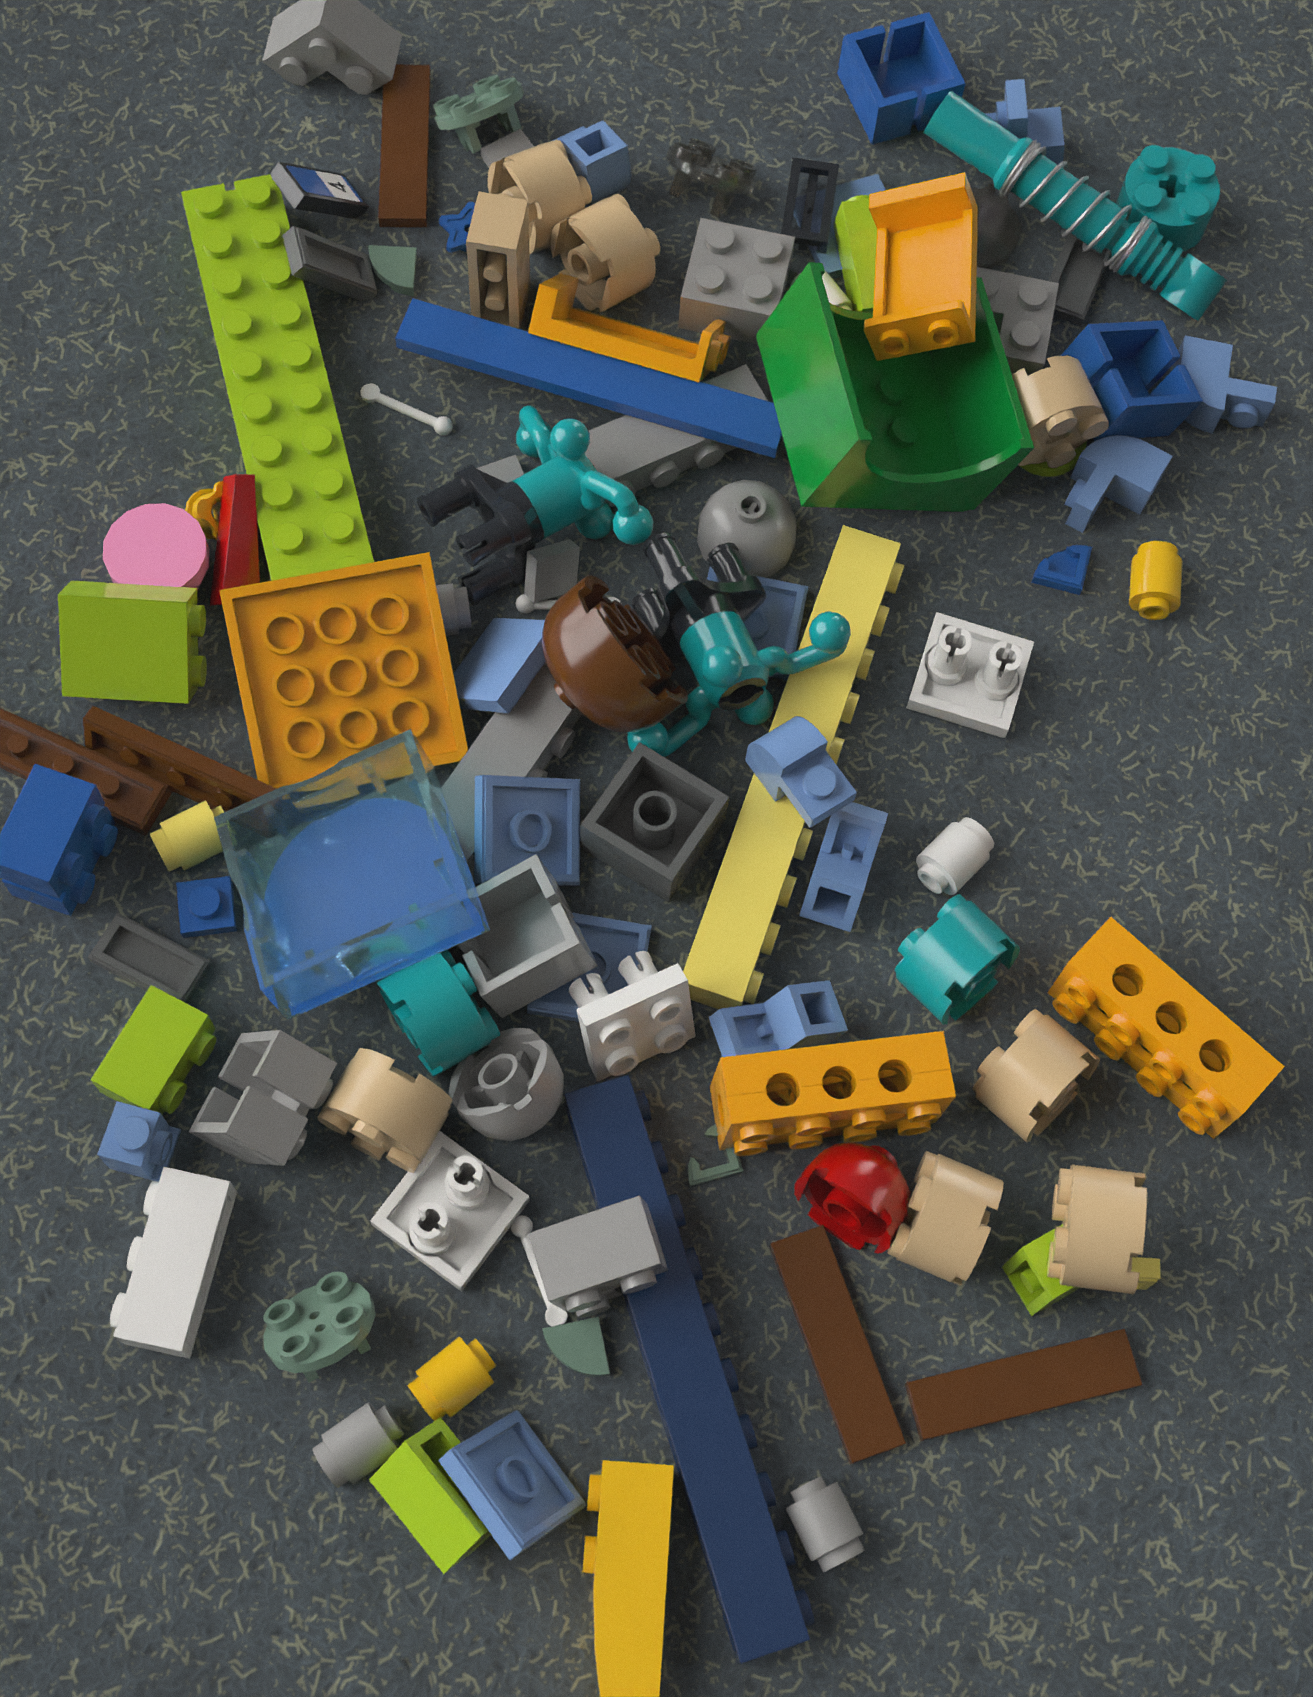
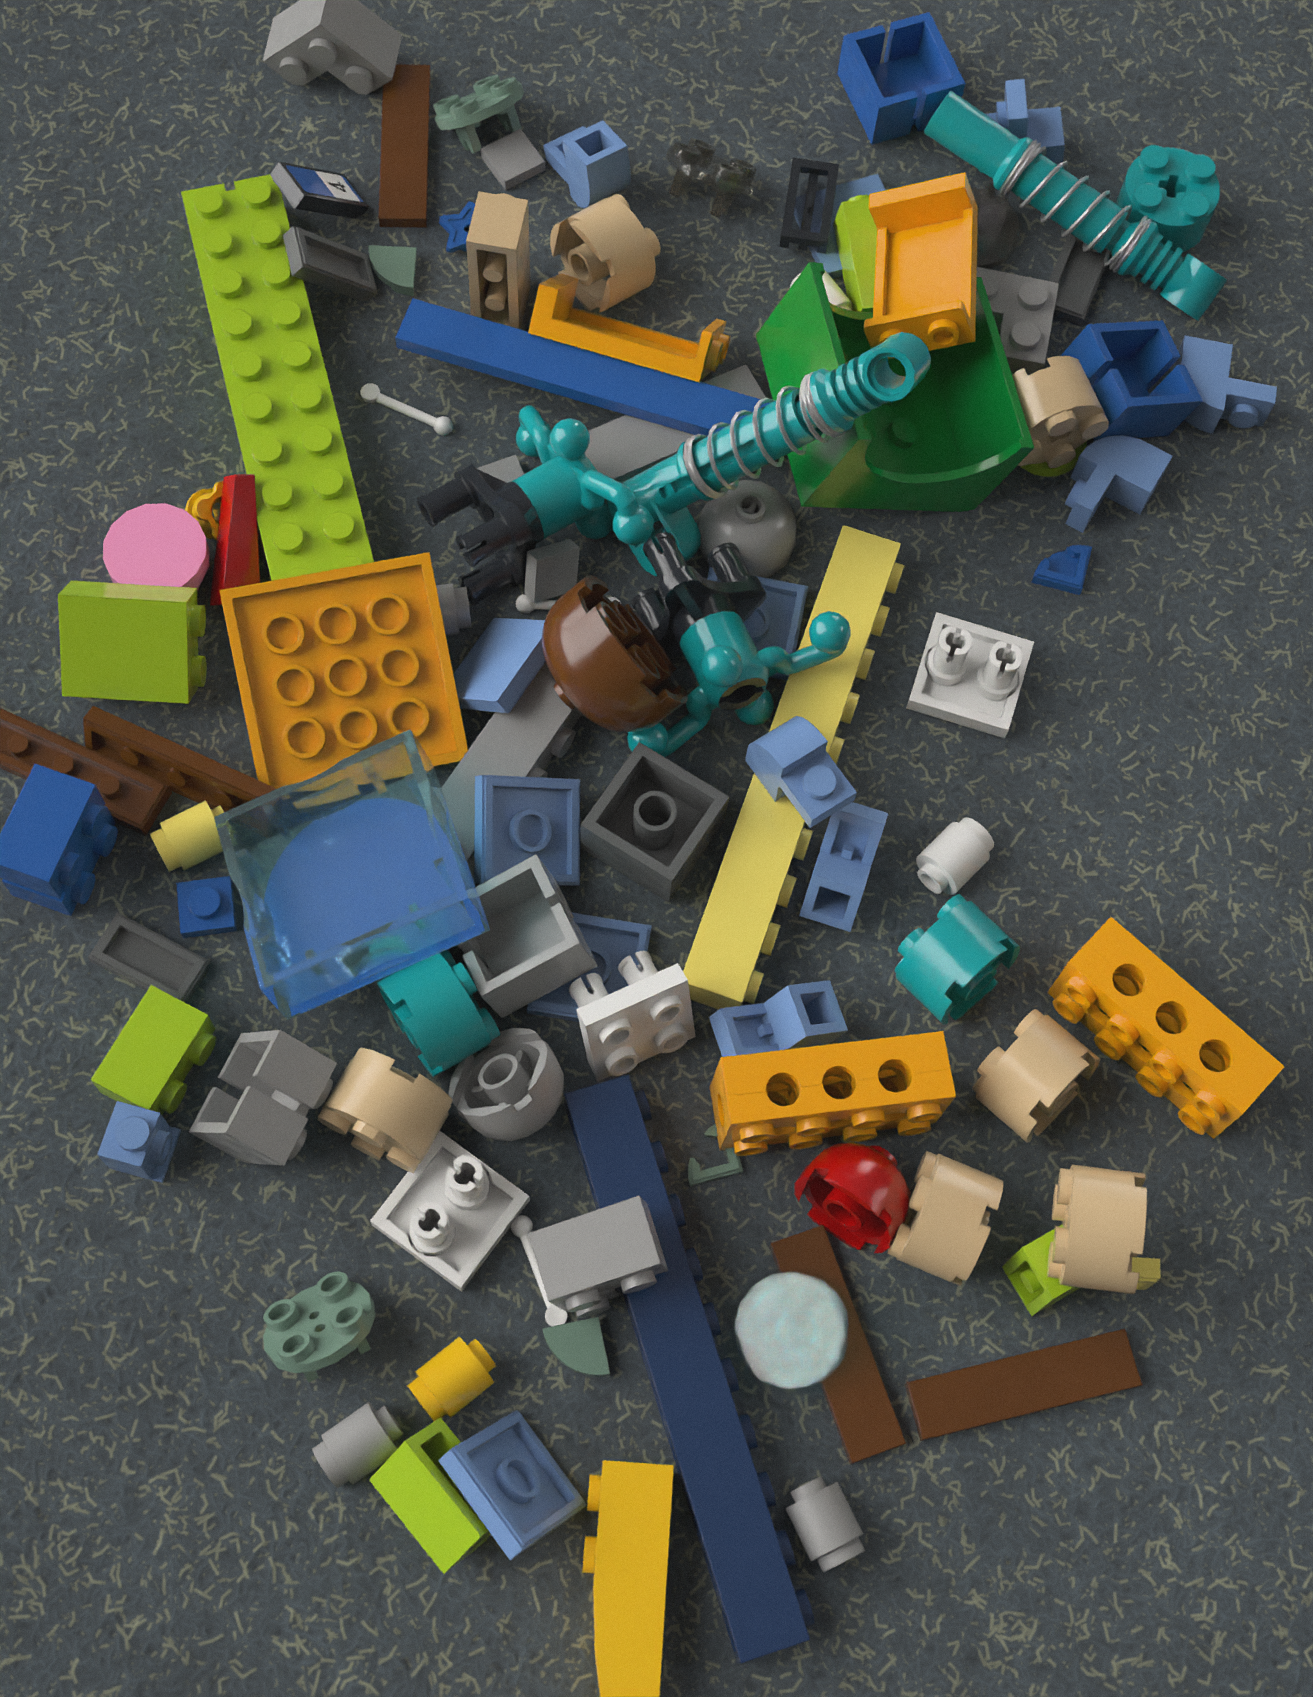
white brick [110,1167,237,1359] -> none
tan brick [488,140,592,254] -> none
light grey brick [678,218,795,344] -> none
yellow brick [1129,541,1183,620] -> none
none -> teal piece [607,332,931,576]
none -> clear light blue tile [734,1272,849,1389]

